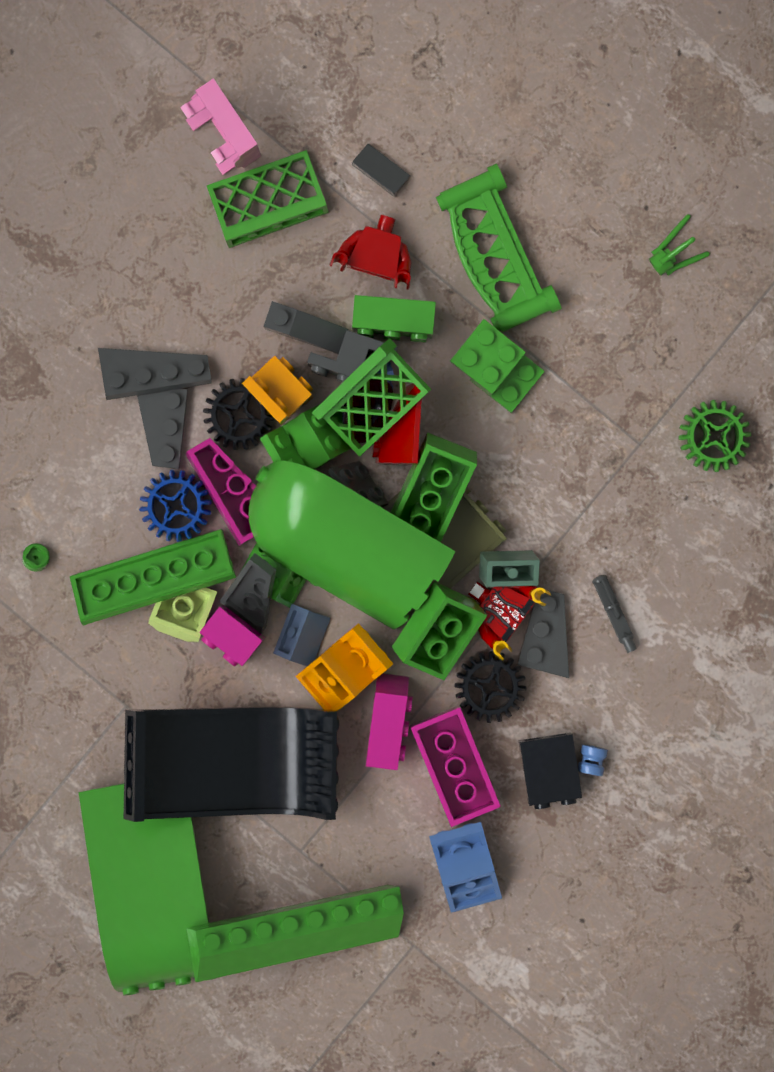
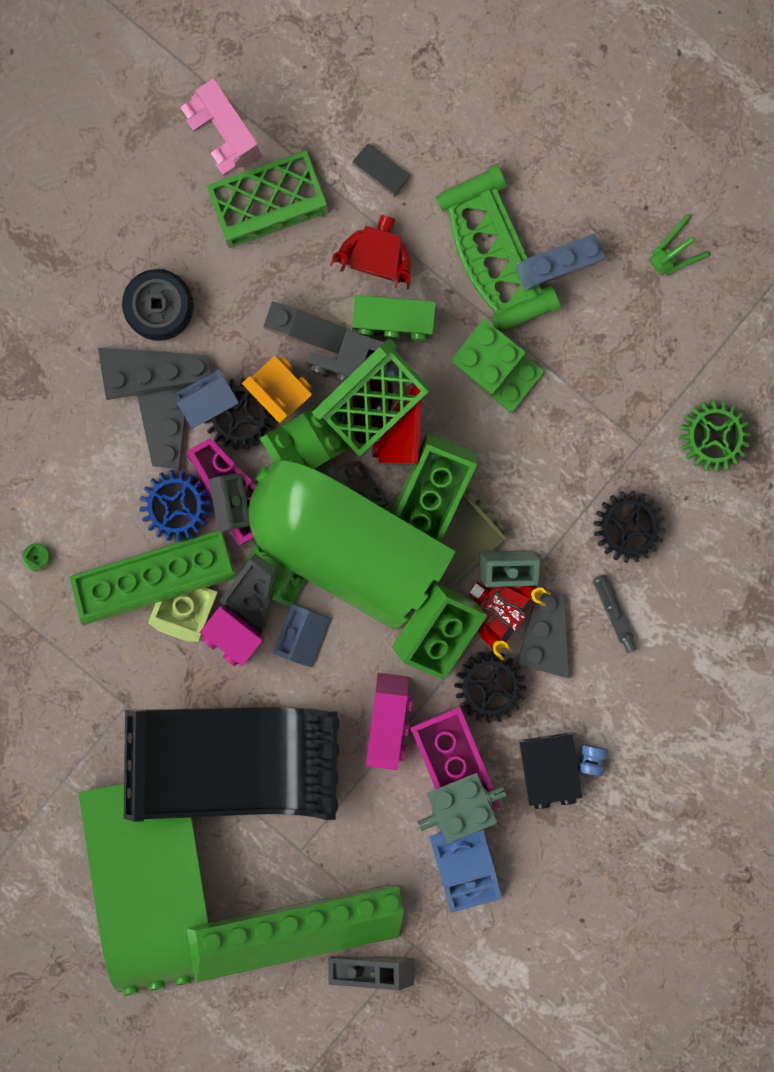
light orange bracket [295,623,393,711] -> none
none -> wheel [122,269,194,341]
none -> sand blue panel [173,369,239,429]
none -> dark grey slope [209,473,250,532]
none -> dark grey slope [328,957,414,990]
none -> sand green plate [417,773,507,844]
none -> sand blue brick [515,233,605,291]
none -> black gear [593,491,666,563]

